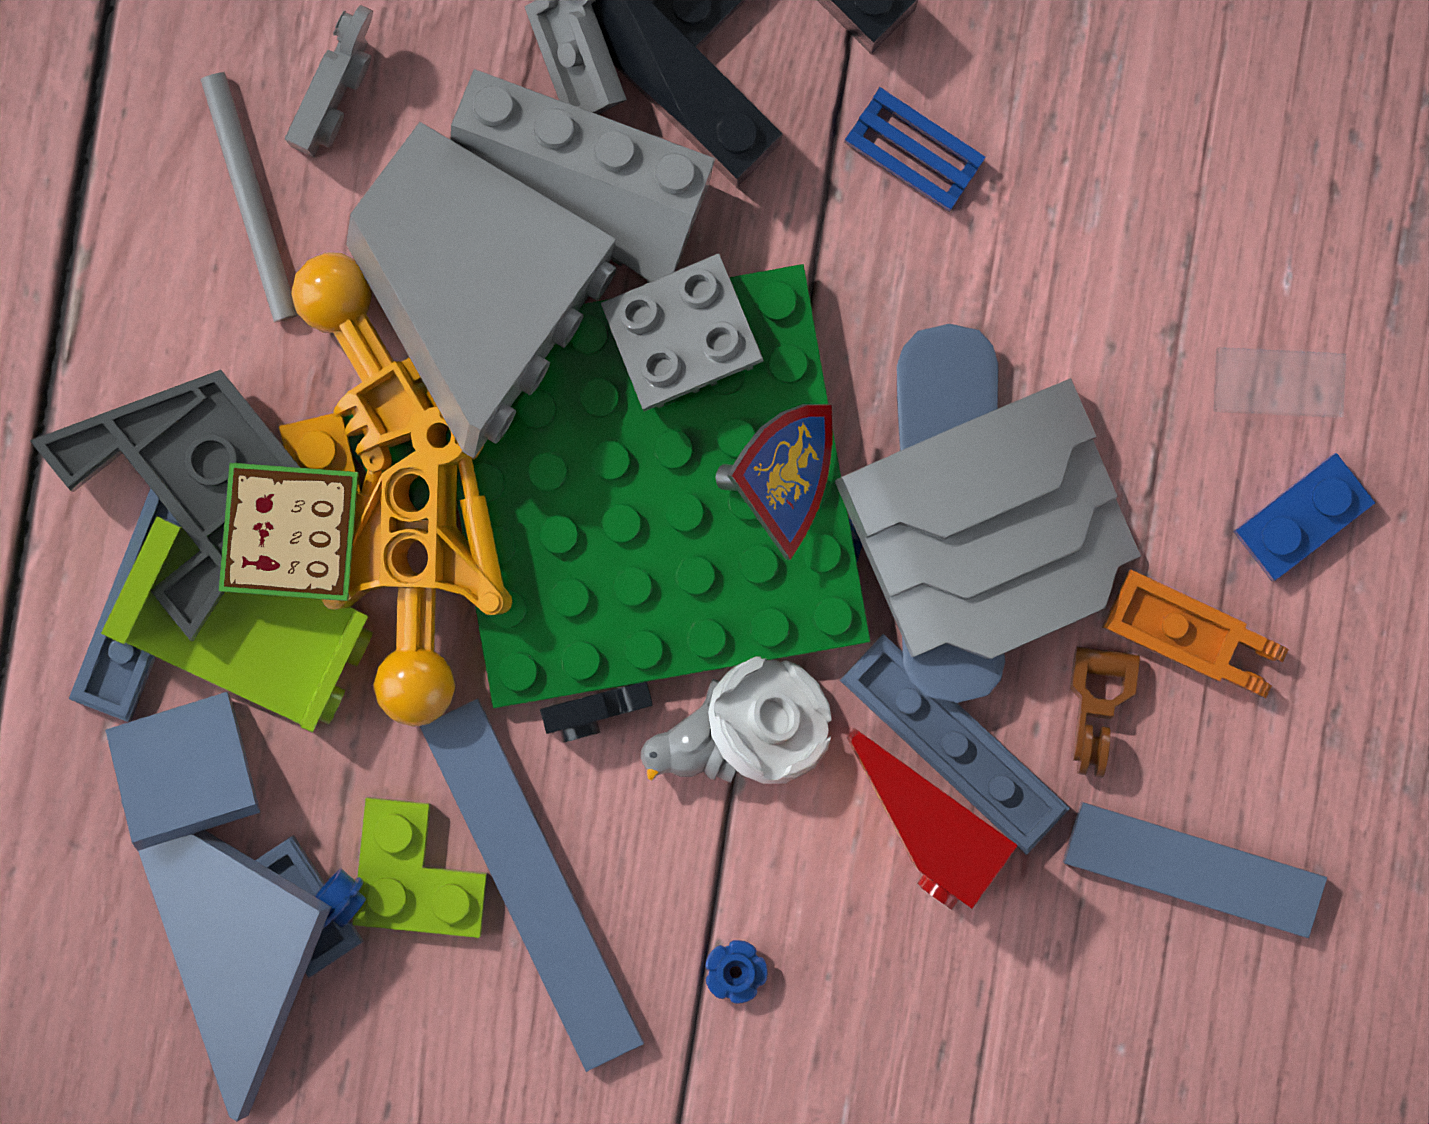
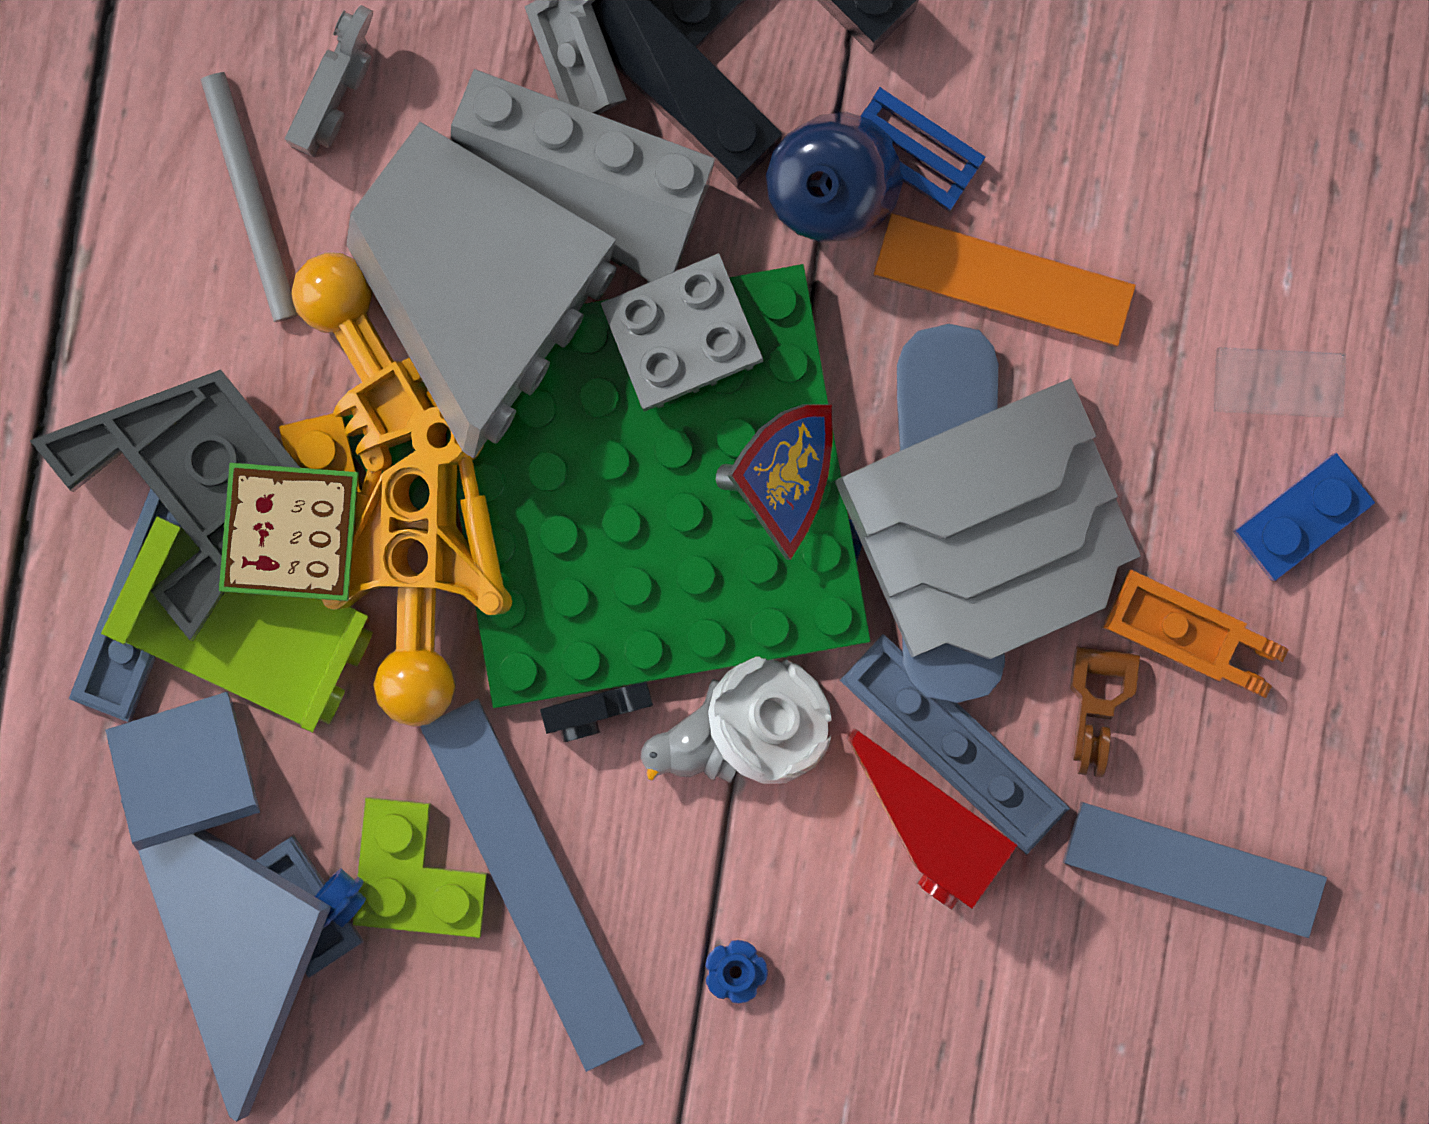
none -> dark blue cylinder [766,112,903,243]
none -> orange tile [873,213,1136,347]

